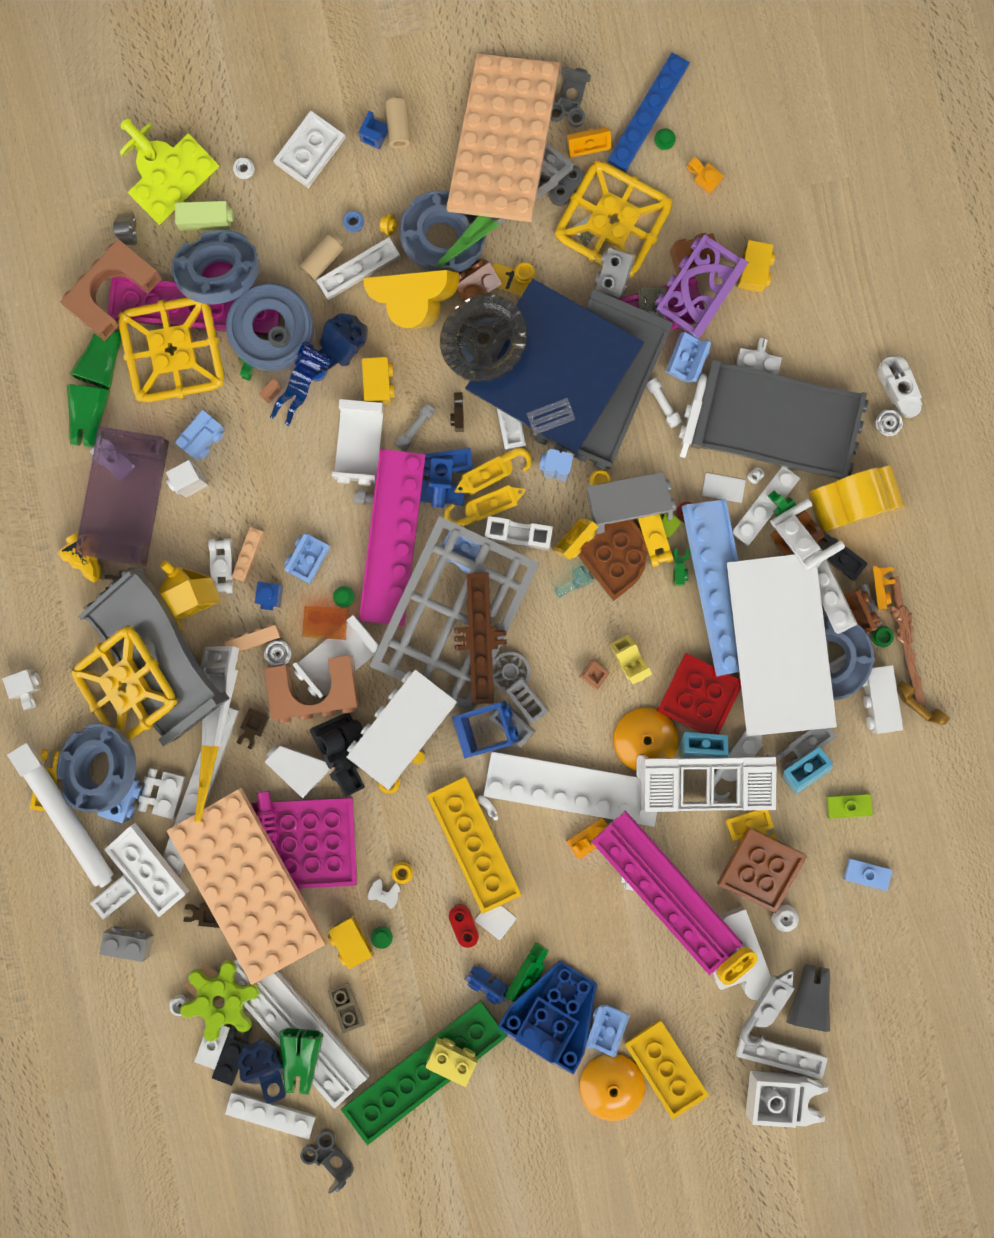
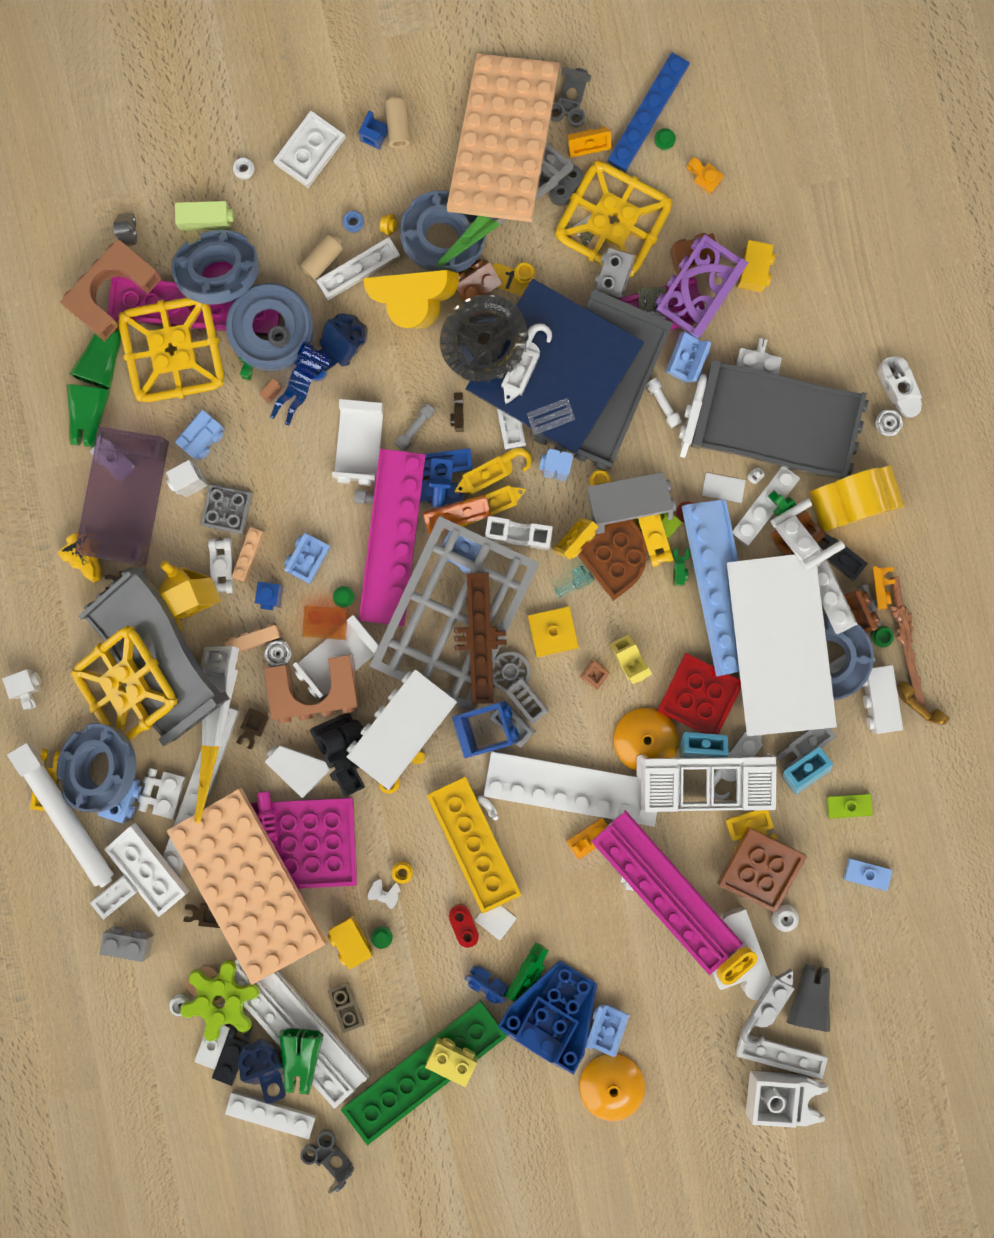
neon yellow plate [120,118,220,226] -> none
yellow brick [362,357,395,405] -> none
yellow plate [624,1019,709,1120] -> none
none -> light grey tile [201,484,253,535]
none -> orange tile [423,494,491,534]
none -> white plate [501,323,552,404]
none -> yellow plate [527,606,579,658]

